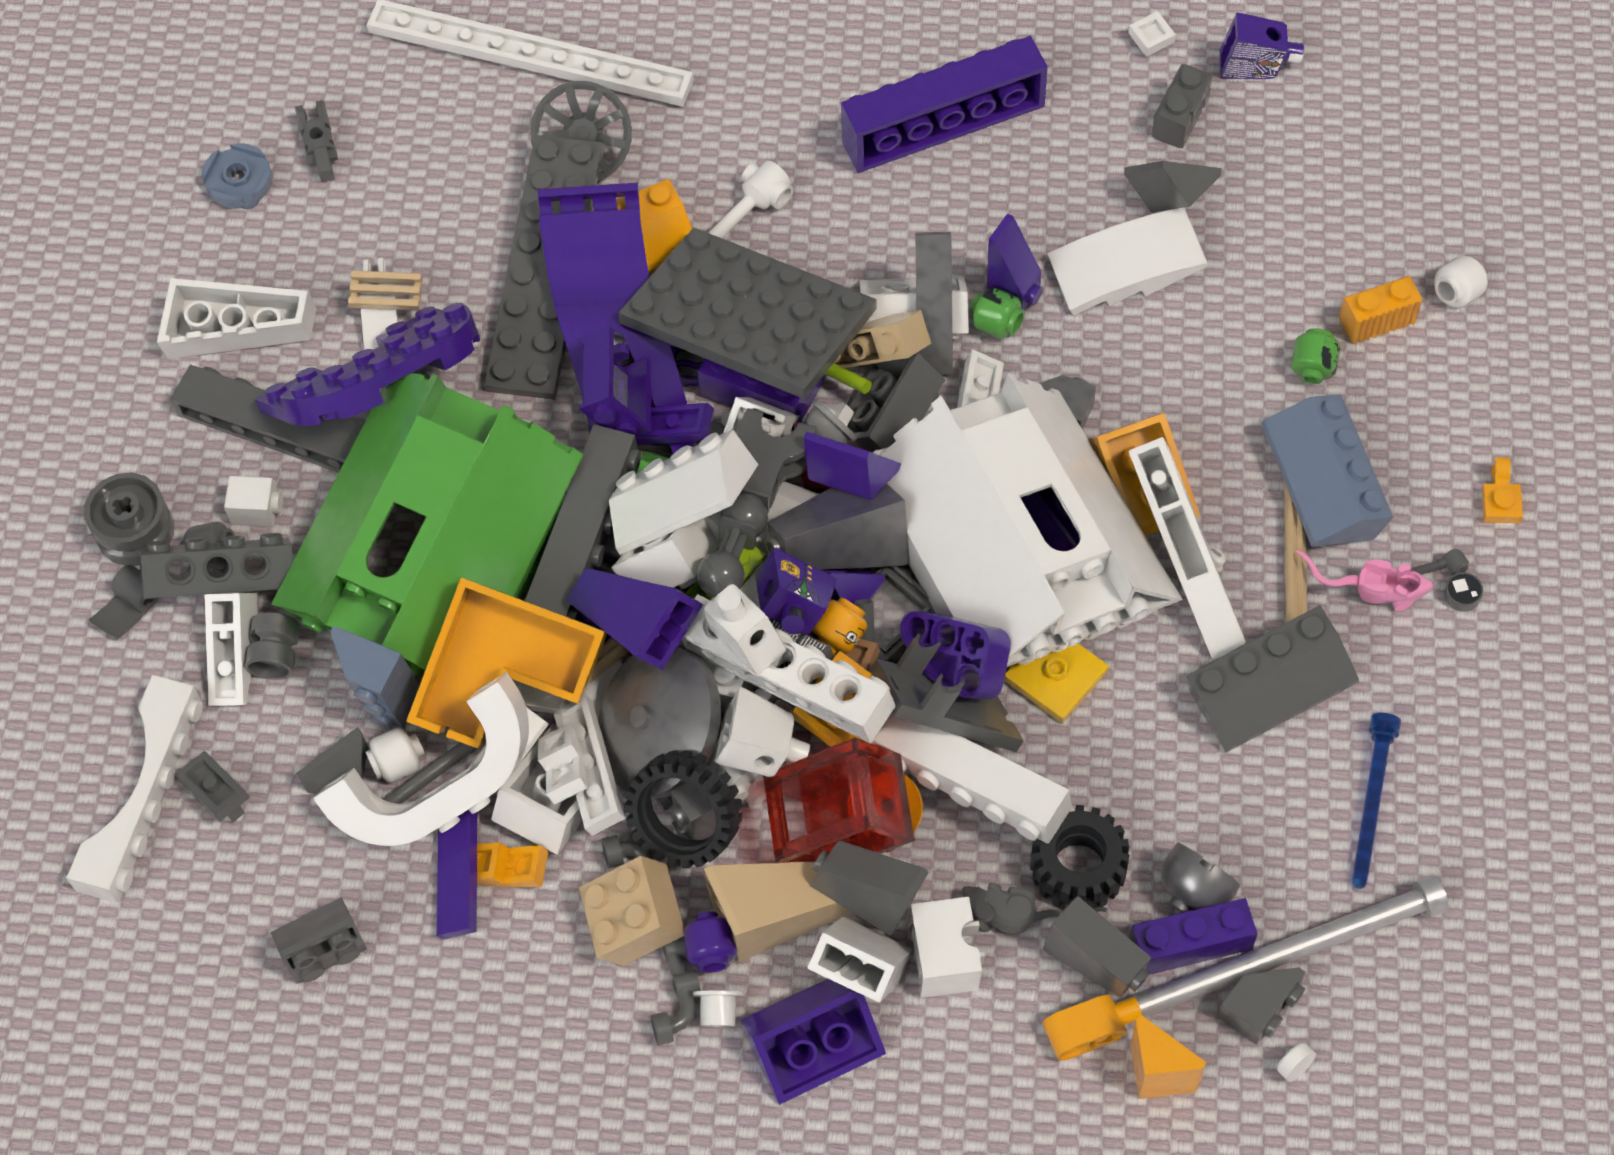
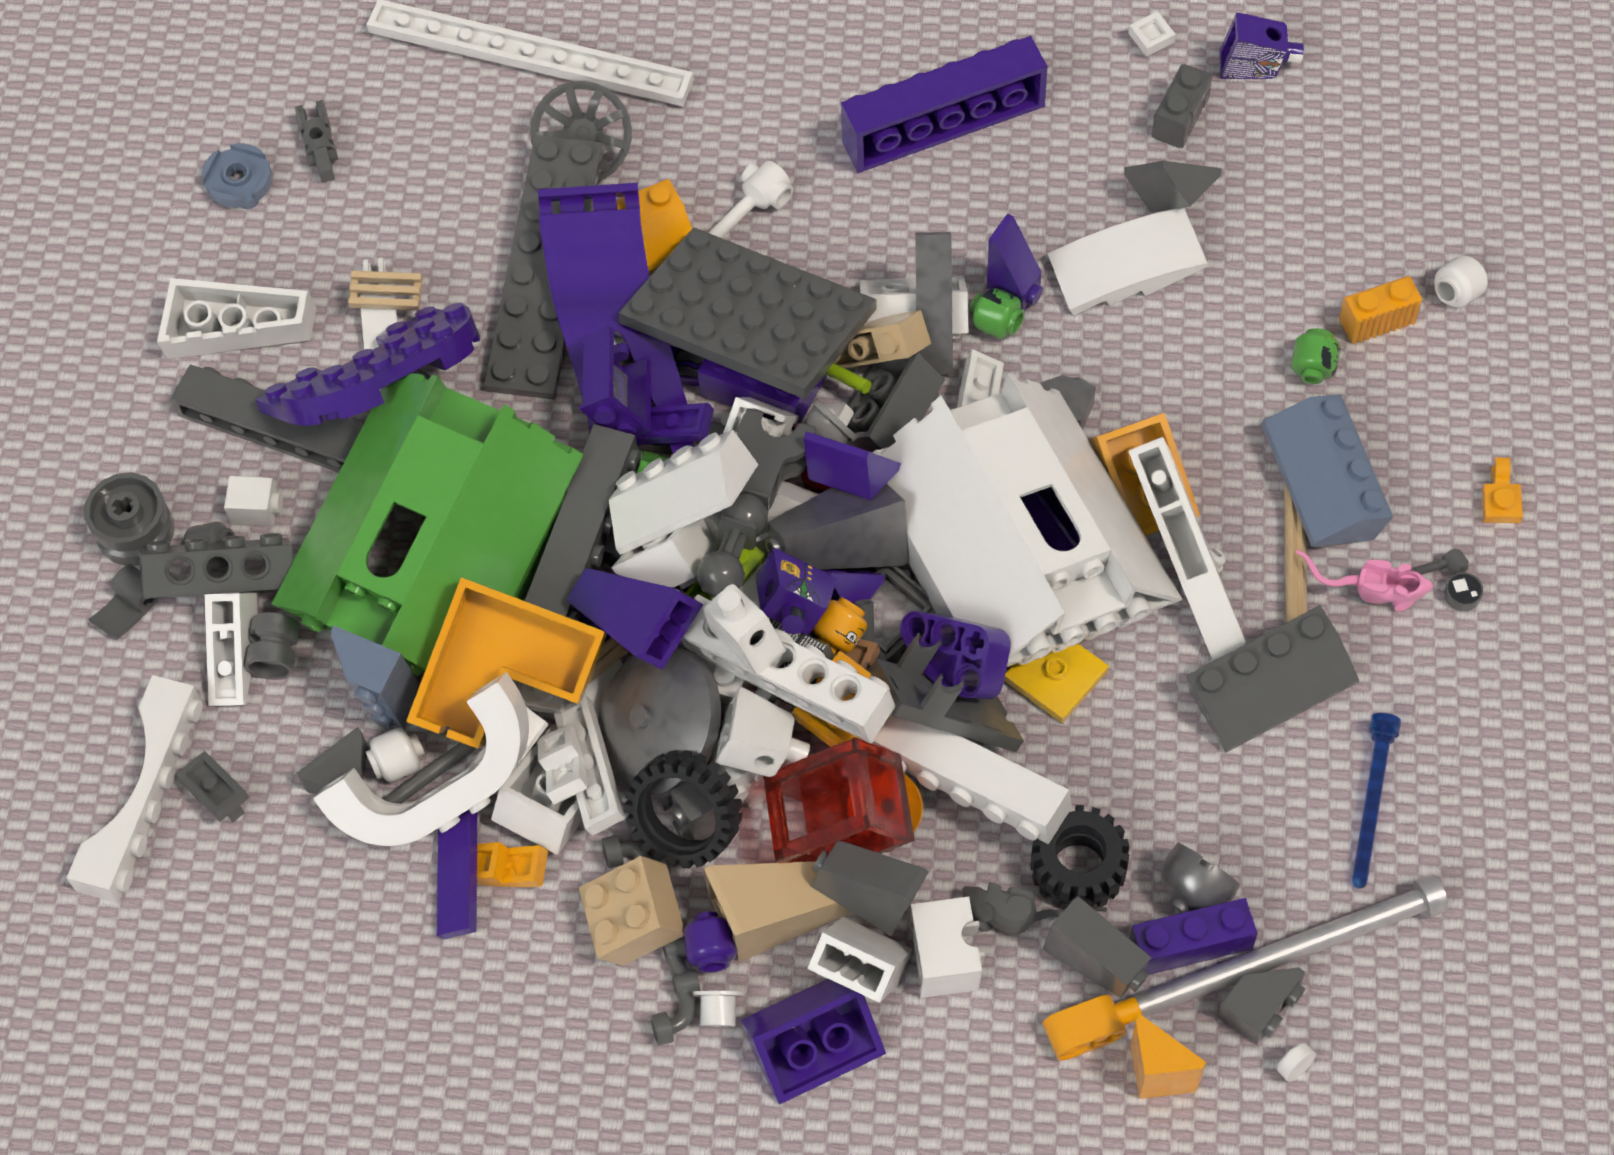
dark grey slope [271,897,367,984] -> none

